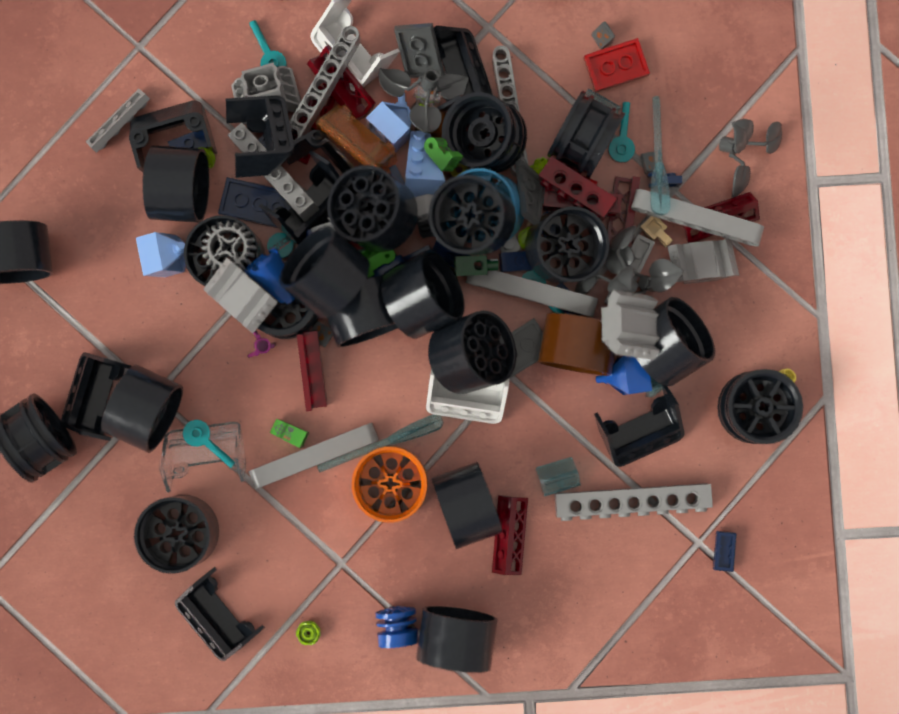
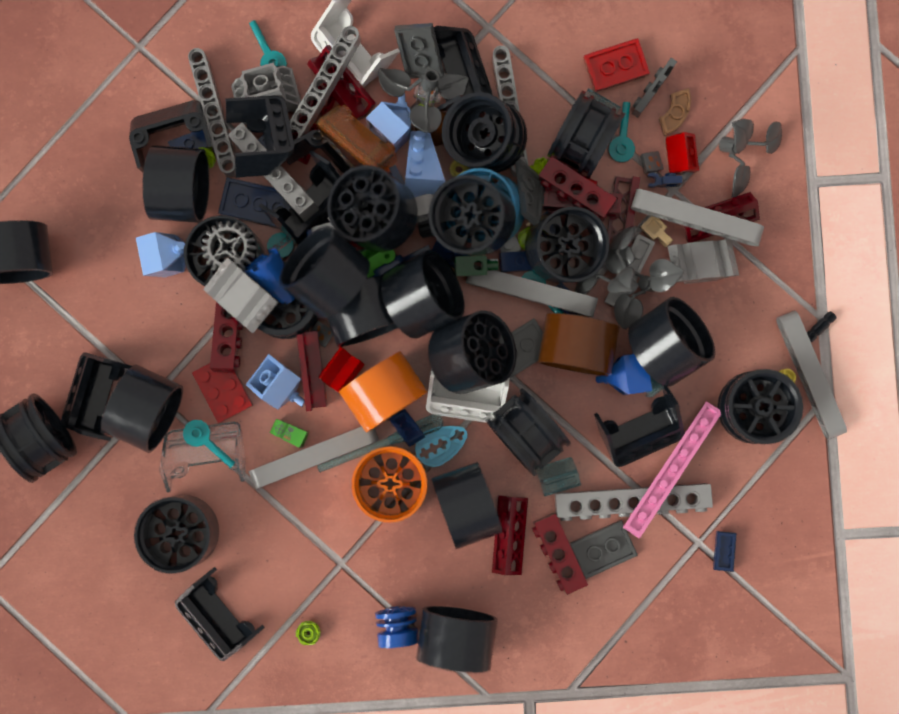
light grey plate [86,89,150,153] -> none
magenta plant [247,330,276,358] -> none
bright green leg [424,137,463,171] -> none
dark grey slope [592,21,615,49] -> none
light grey slope [602,289,659,360] -> none
clear light blue piece [651,96,671,215] -> none
none -> light grey beam [188,48,235,177]
none -> red plate [192,355,253,423]
none -> dark red brick [210,302,244,373]
none -> light blue piece [246,354,305,410]
none -> red panel [318,347,365,394]
none -> orange wheel [339,351,428,433]
none -> dark blue plate [389,409,425,447]
none -> medium azure piece [415,426,468,467]
none -> black wheel [485,388,571,476]
none -> dark red brick [532,512,588,595]
none -> dark grey tile [569,520,638,579]
none -> bright pink plate [623,401,721,539]
none -> dark grey wing [632,58,677,118]
none -> medium nougat tile [658,88,691,137]
none -> red panel [666,132,699,174]
none -> light grey beam [776,310,847,440]
none -> black axle [807,311,837,342]

